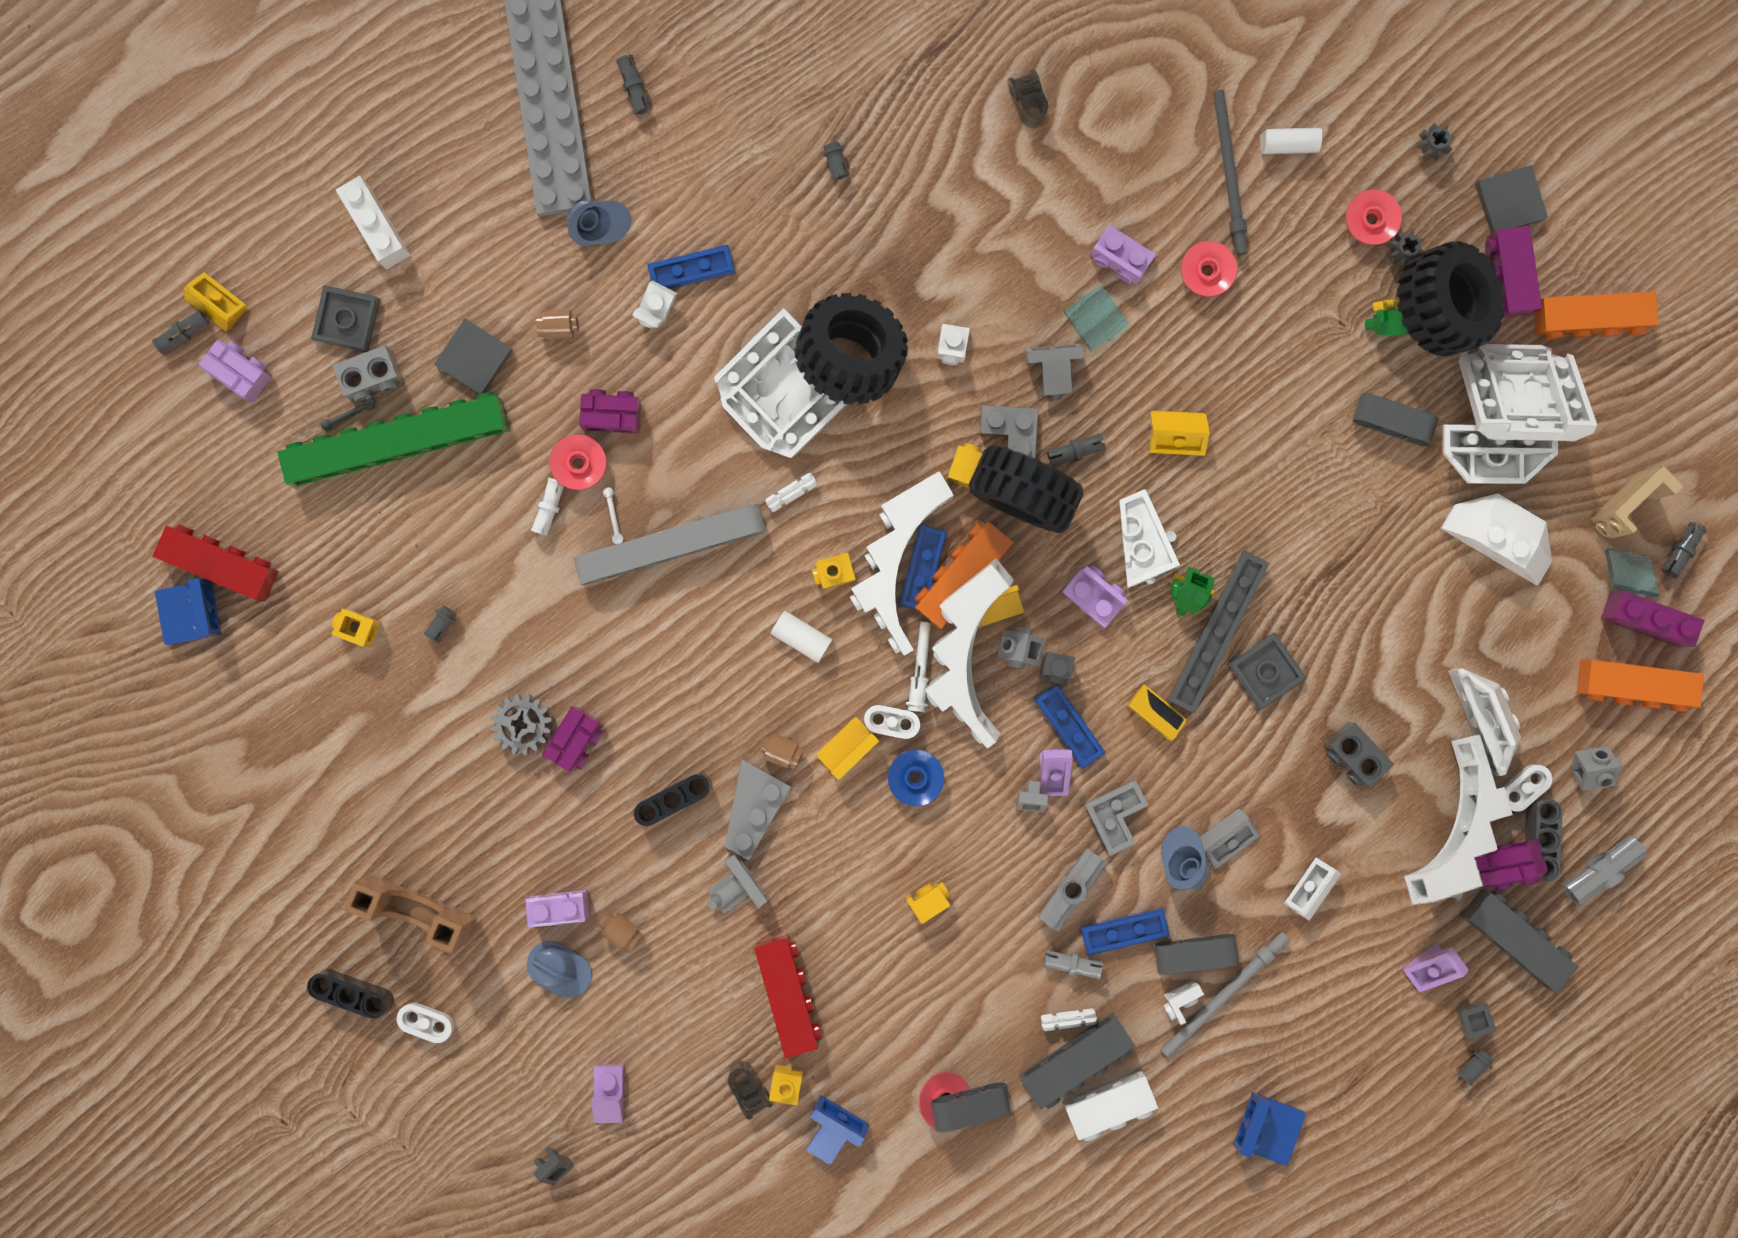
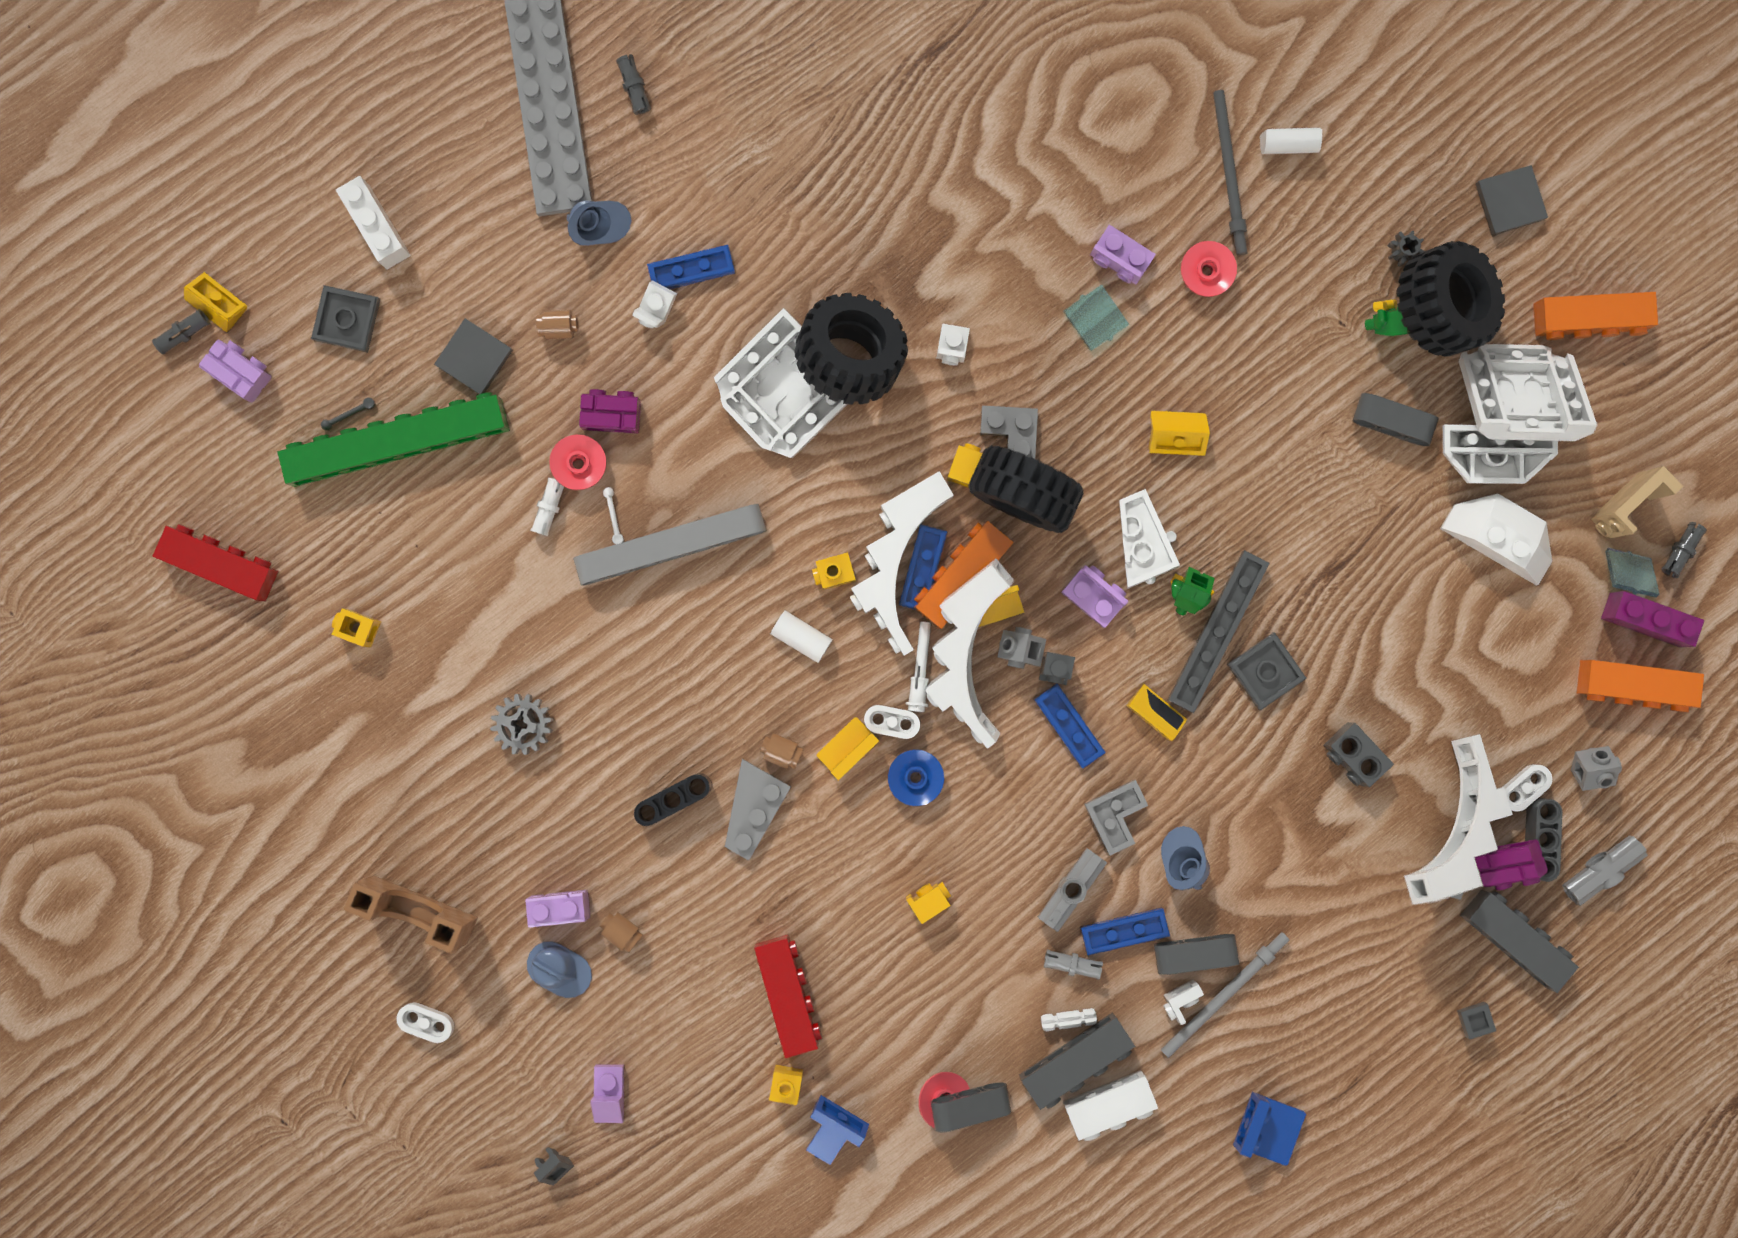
blue bracket [155,578,222,645] -> none
black beam [307,969,394,1019] -> none
light grey brick [332,345,404,402] -> none
dark grey pin [424,605,457,643] -> none
magenta brick [542,706,604,772] -> none
light grey piece [708,853,769,913] -> none
clear smoke piece [728,1061,774,1120] -> none
white axle [765,473,817,512] -> none
dark grey pin [823,142,850,180] -> none
clear smoke piece [1007,69,1048,128] -> none
light grey tile [1016,780,1048,813] -> none
light grey piece [1024,343,1084,400] -> none
lavender slope [1039,749,1073,796] -> none
dark grey pin [1047,433,1106,467] -> none
light grey slope [1200,809,1260,869] -> none
white brick [1284,858,1342,921] -> none
coral dish [1345,189,1402,245] -> none
lavender slope [1403,945,1468,993] -> none
dark grey gear [1416,123,1455,161] -> none
white wedge [1448,669,1521,776] -> none
dark grey pin [1457,1049,1494,1086] -> none
magenta brick [1485,226,1542,318] -> none

